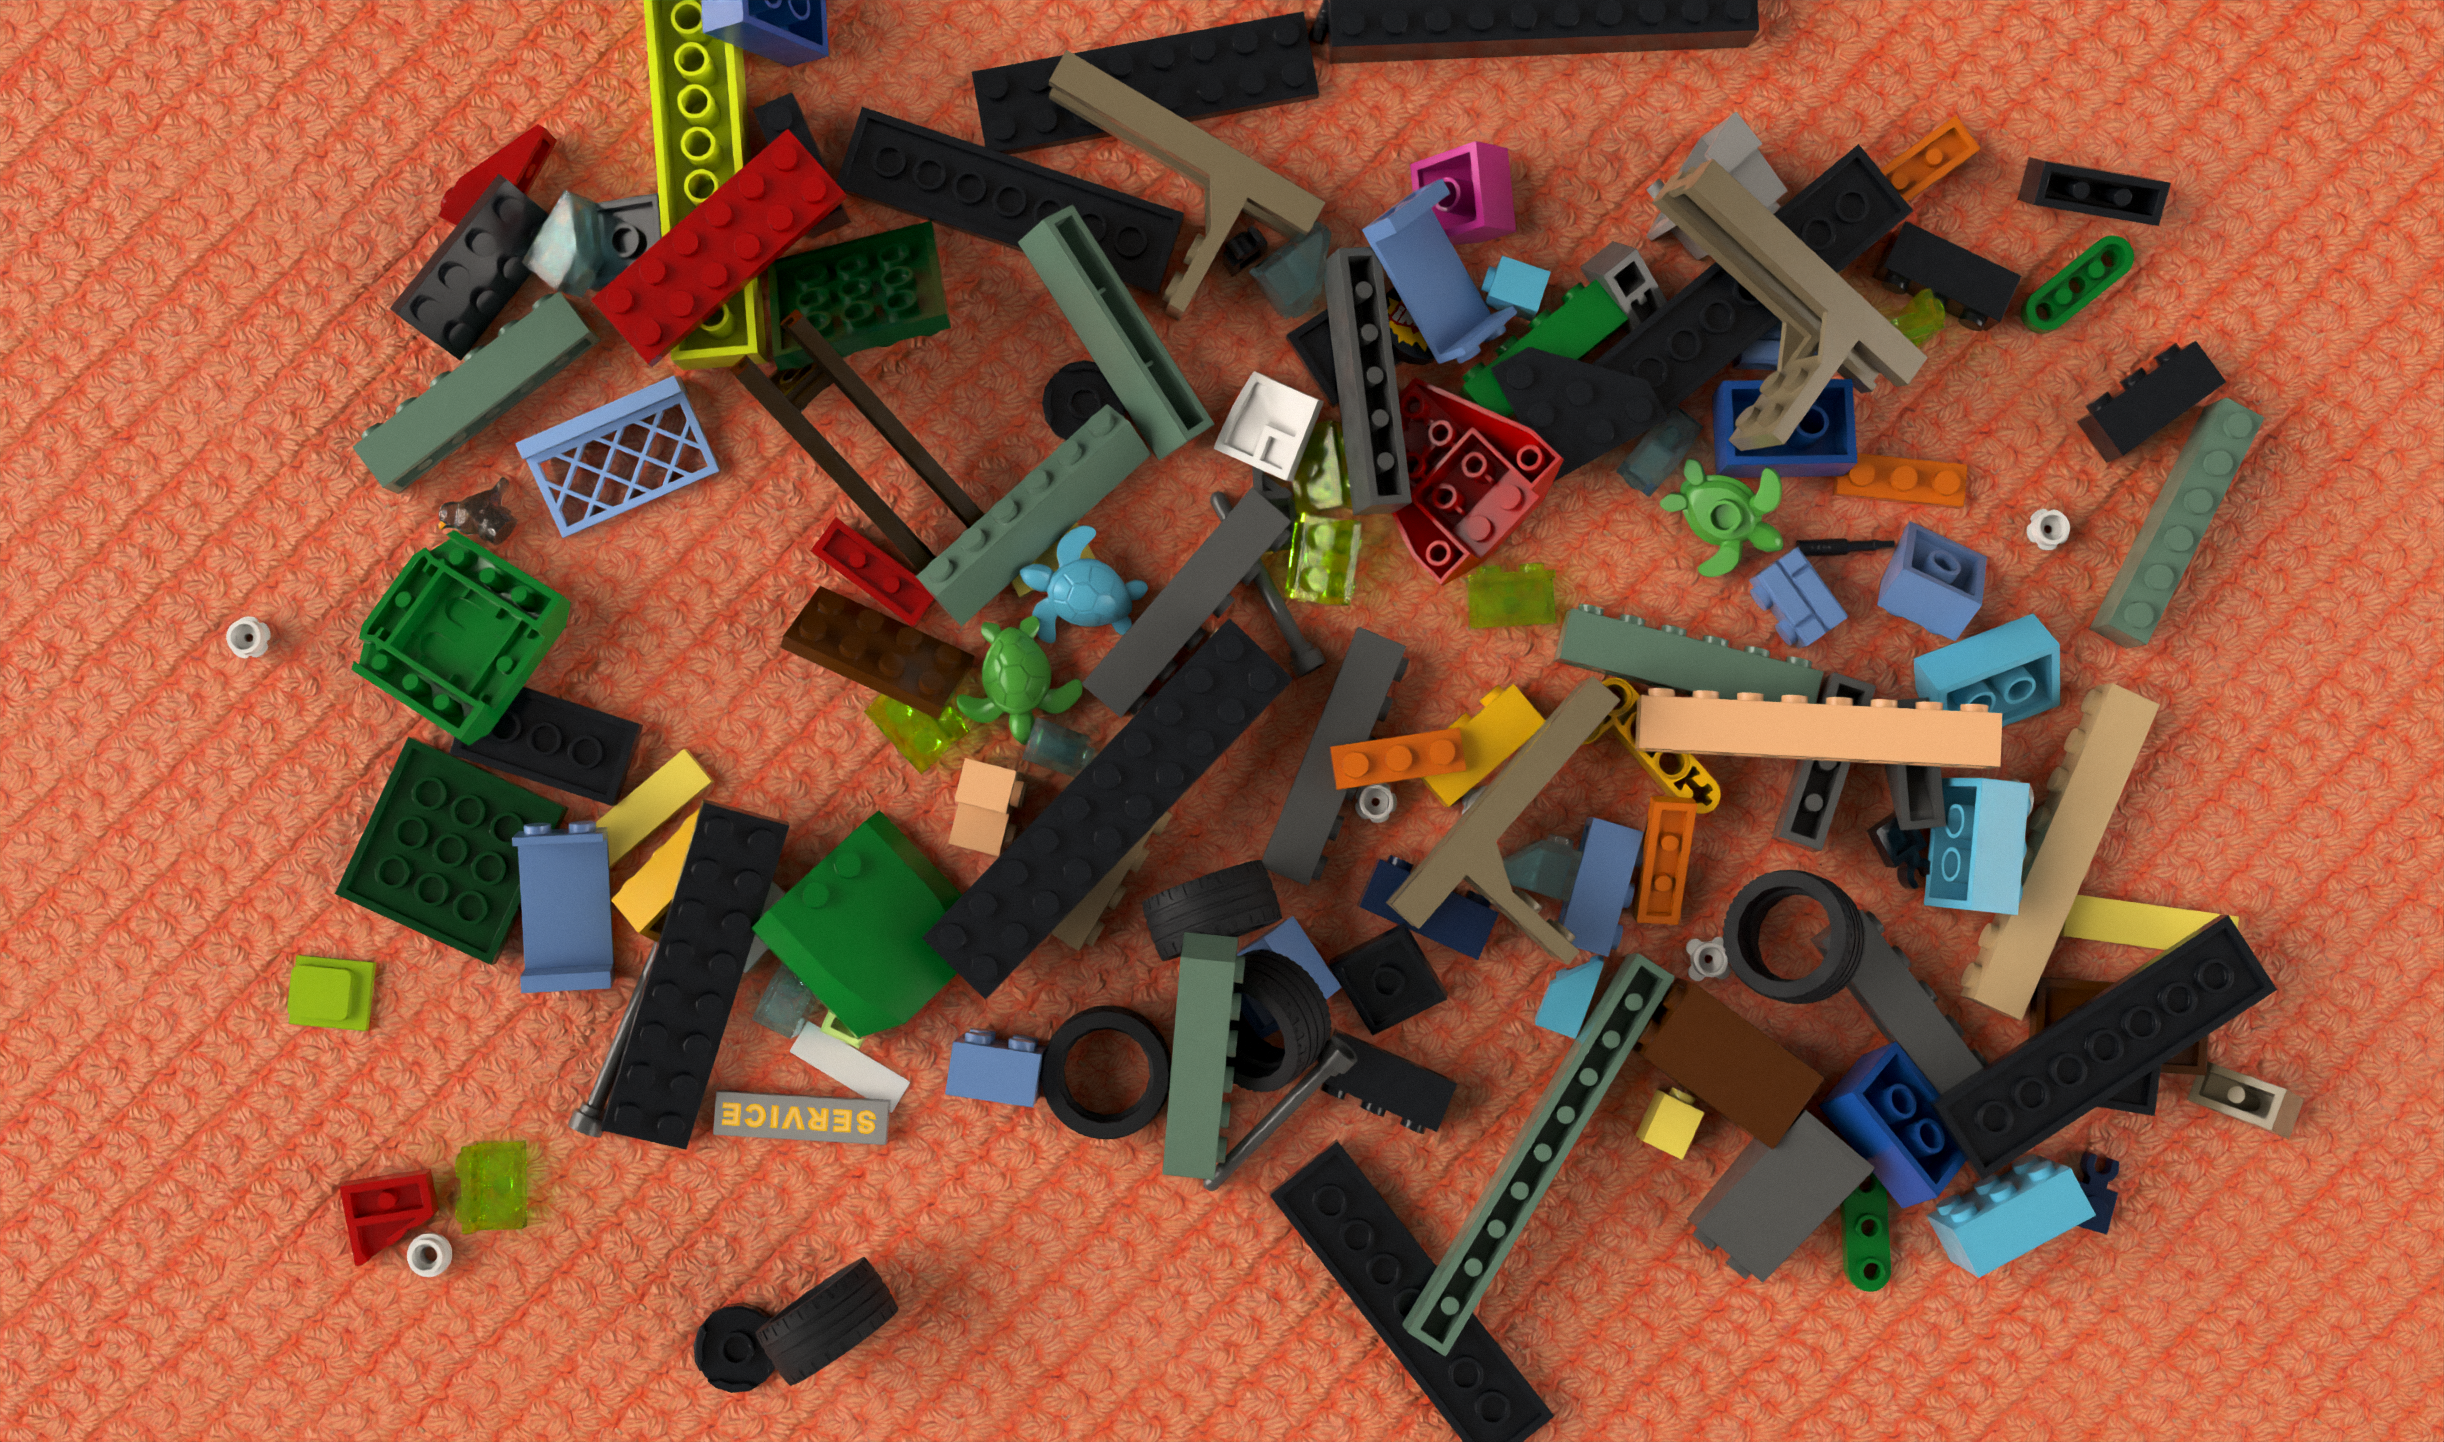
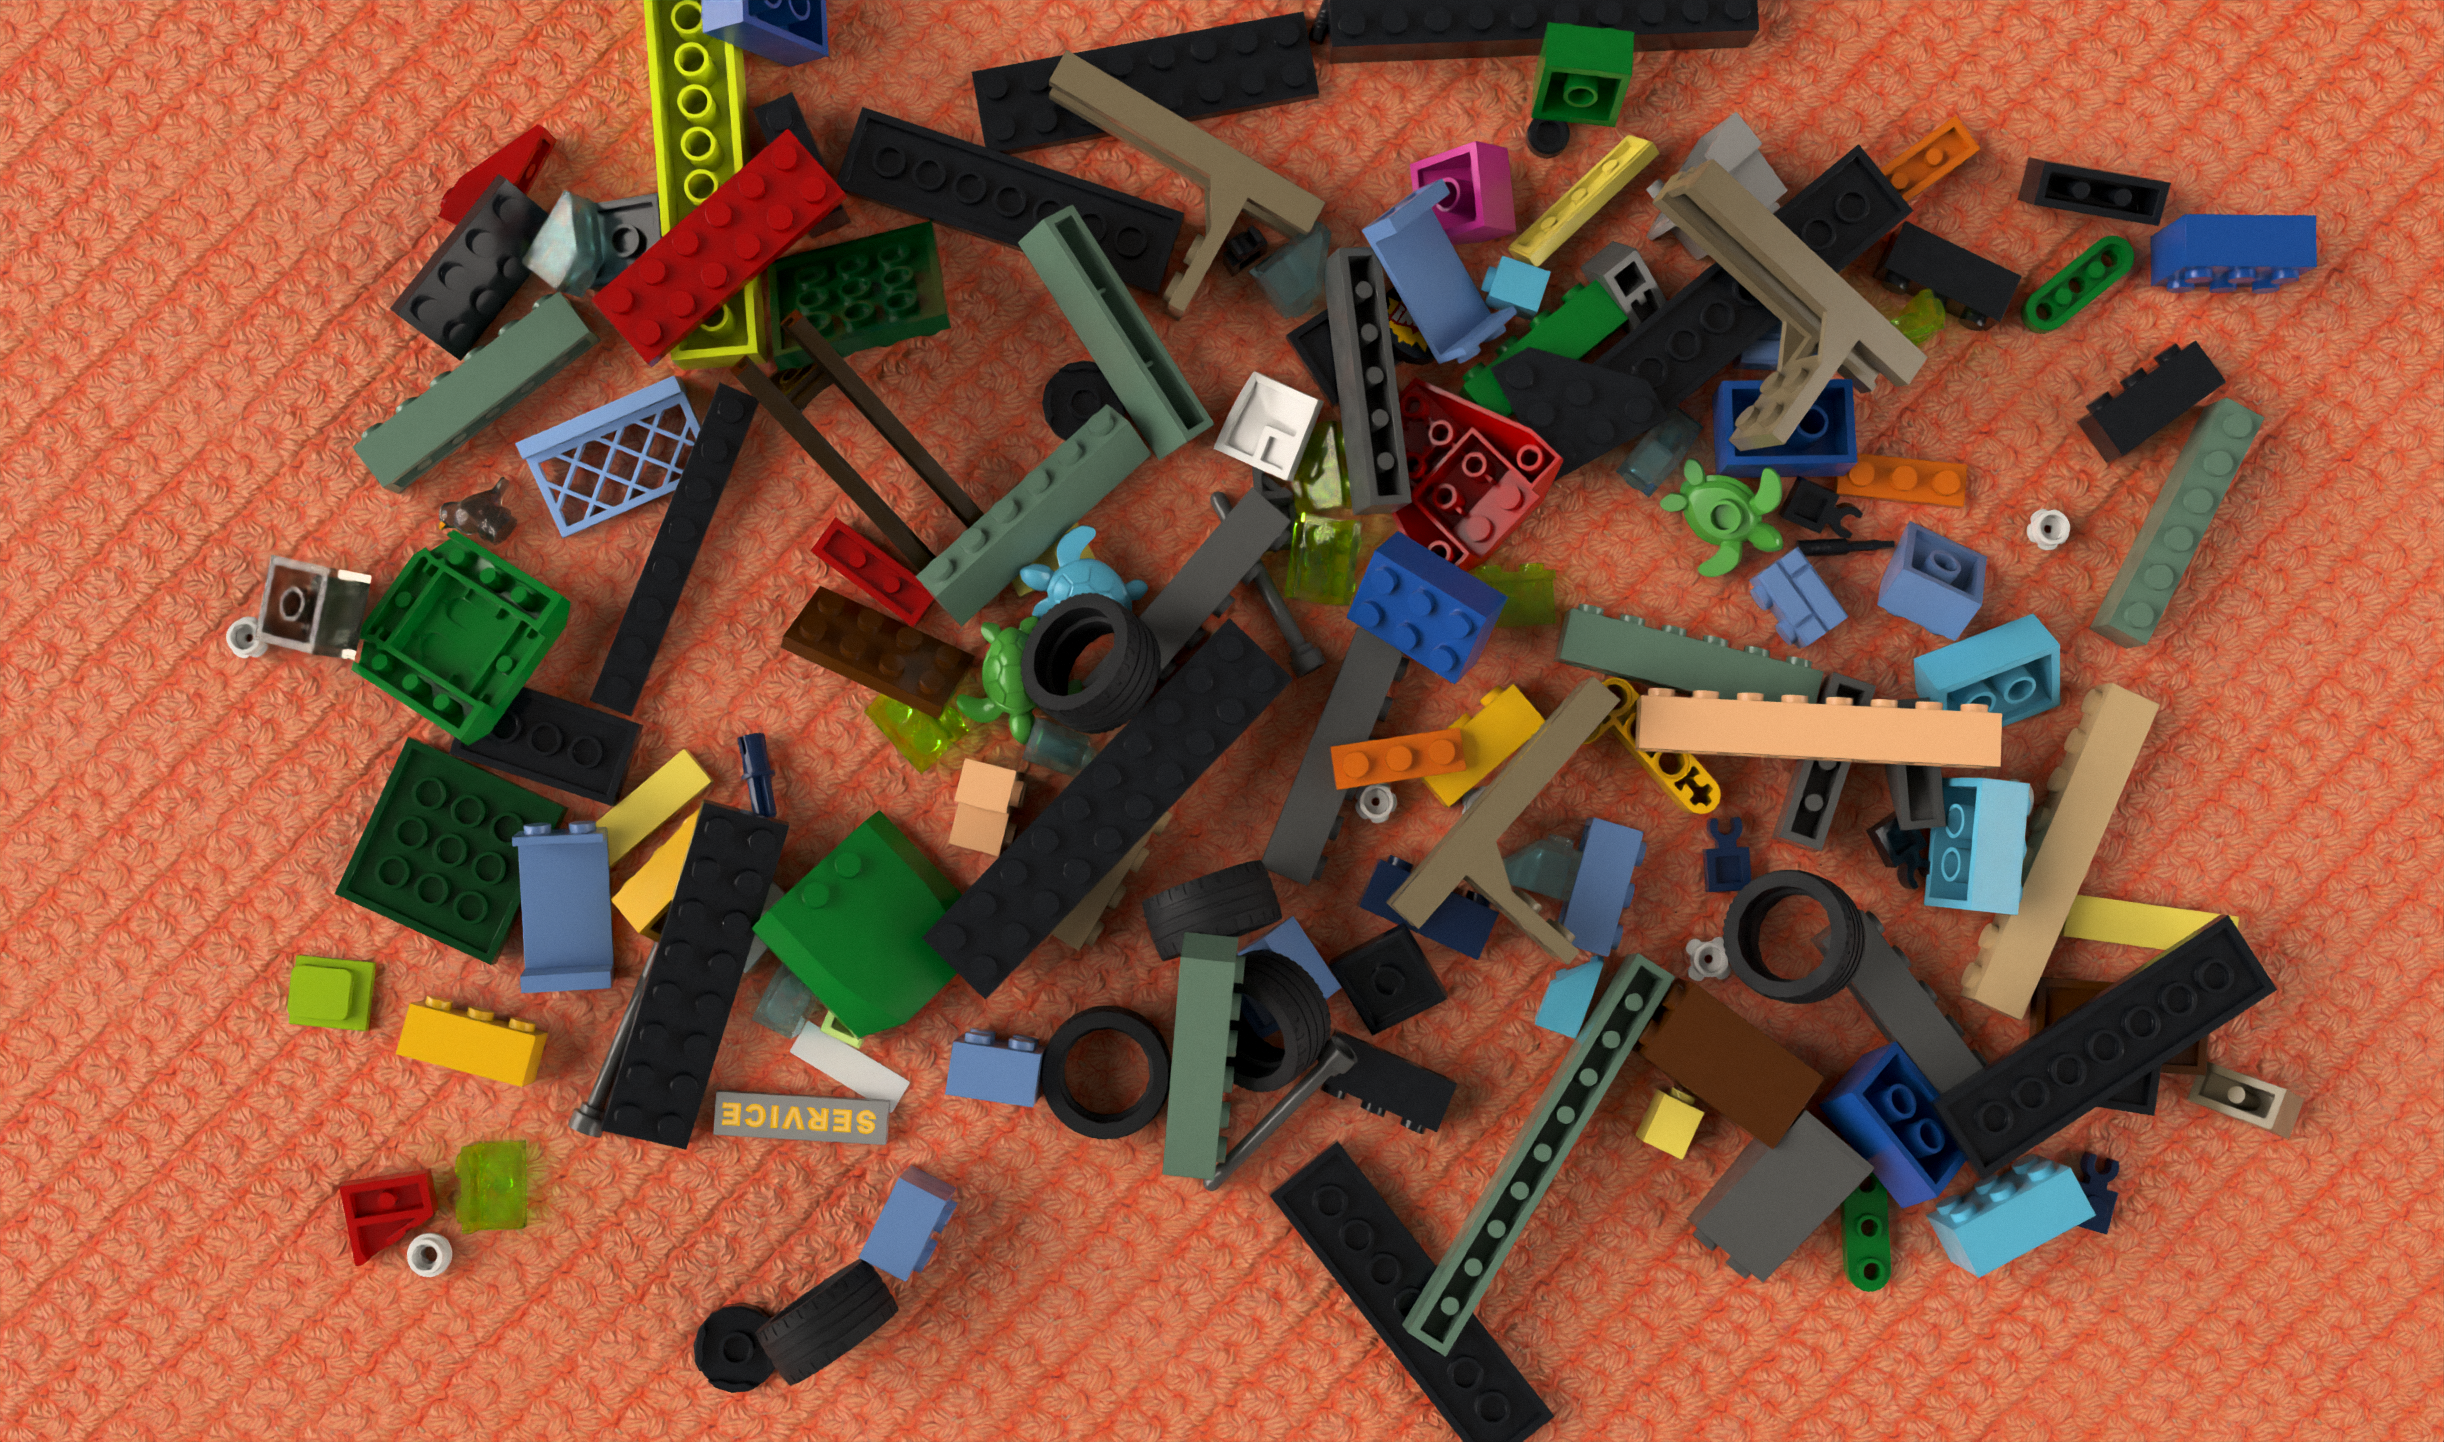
orange plate [1633,796,1697,925] -> none
none -> clear smoke brick [254,555,372,660]
none -> yellow brick [396,995,548,1087]
none -> black plate [590,382,760,716]
none -> dark blue axle [737,733,777,818]
none -> medium blue brick [858,1165,958,1282]
none -> black tyre [1021,593,1161,734]
none -> blue brick [1346,531,1508,684]
none -> light yellow tile [1507,135,1660,267]
none -> black tile [1526,118,1570,159]
none -> green brick [1531,22,1634,127]
none -> dark blue plate [1703,817,1751,892]
none -> black plate [1778,476,1863,538]
none -> blue brick [2150,214,2317,294]

